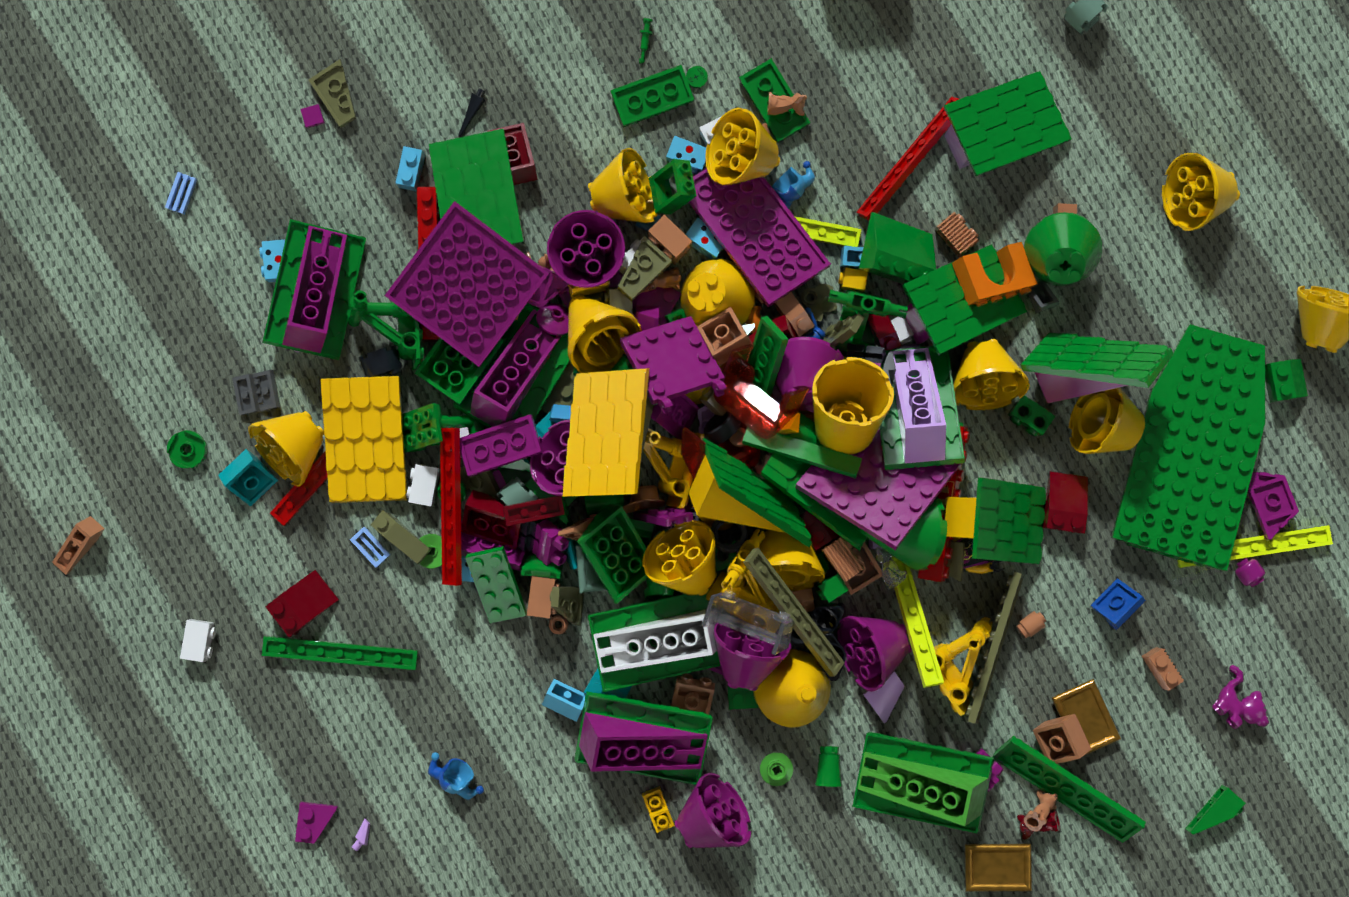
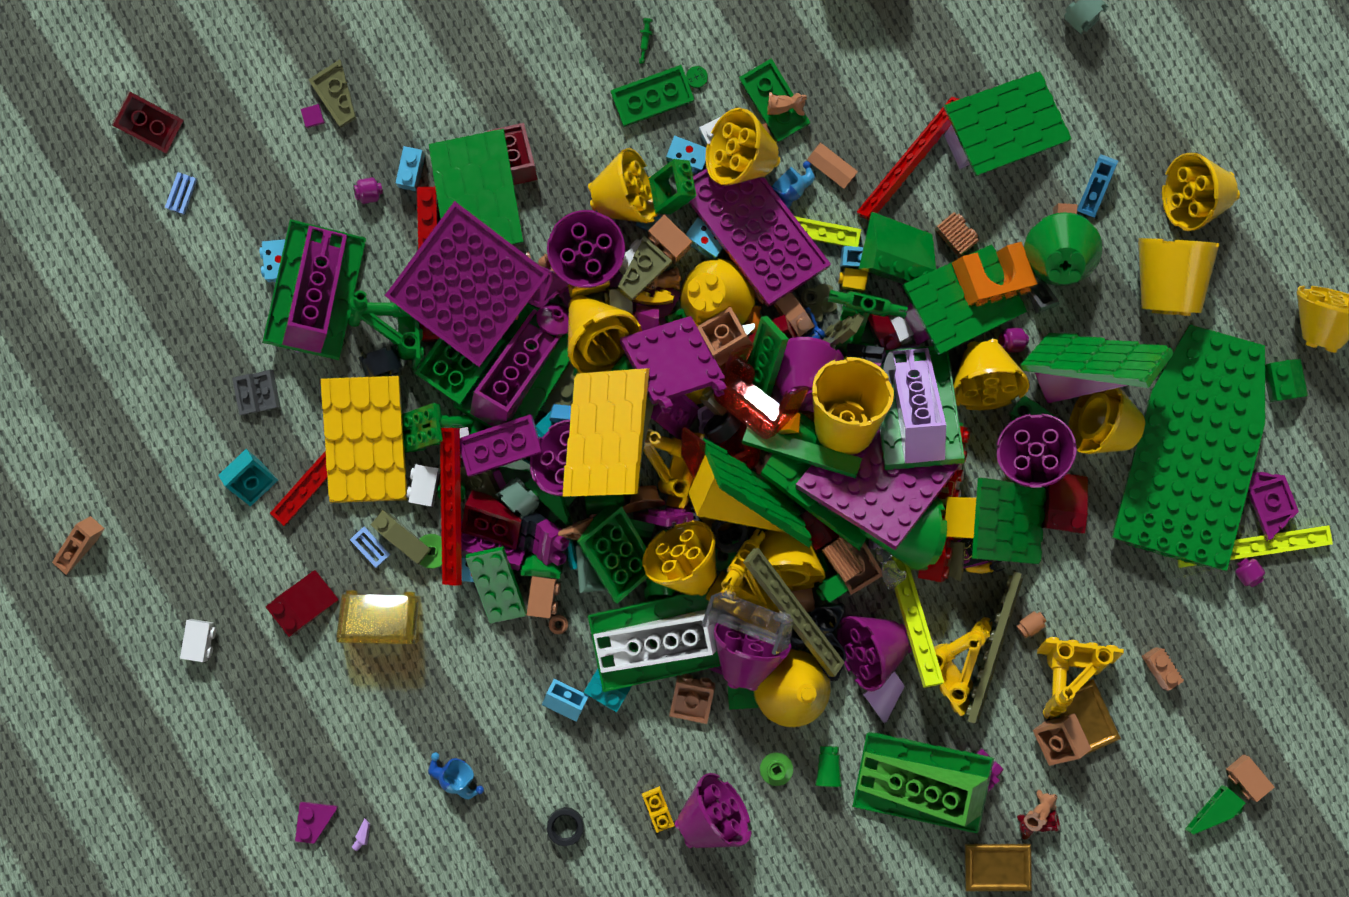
green plate [167,430,207,469] -> none
yellow cone [248,411,324,486] -> none
green plate [262,636,418,670] -> none
black piece [458,88,486,137] -> none
dark red plate [502,496,565,526] -> none
olive wing [550,587,584,626] -> none
piece [574,691,713,785] -> none
nougat tile [729,427,746,447] -> none
green plate [992,736,1146,843] -> none
blue bracket [1091,578,1146,630] -> none
magenta animal [1212,665,1269,729] -> none
none -> dark red slope [111,91,184,154]
none -> clear yellow windscreen [336,590,420,644]
none -> magenta head [353,177,383,204]
none -> black tyre [547,807,584,846]
none -> yellow slope [633,289,674,305]
none -> nougat piece [807,142,858,189]
none -> magenta cone [997,414,1077,488]
none -> magenta head [999,328,1029,353]
none -> yellow plate [1037,637,1124,719]
none -> dark azure slope [1077,154,1119,218]
none -> yellow cone [1138,238,1219,316]
none -> nougat brick [1226,755,1275,802]

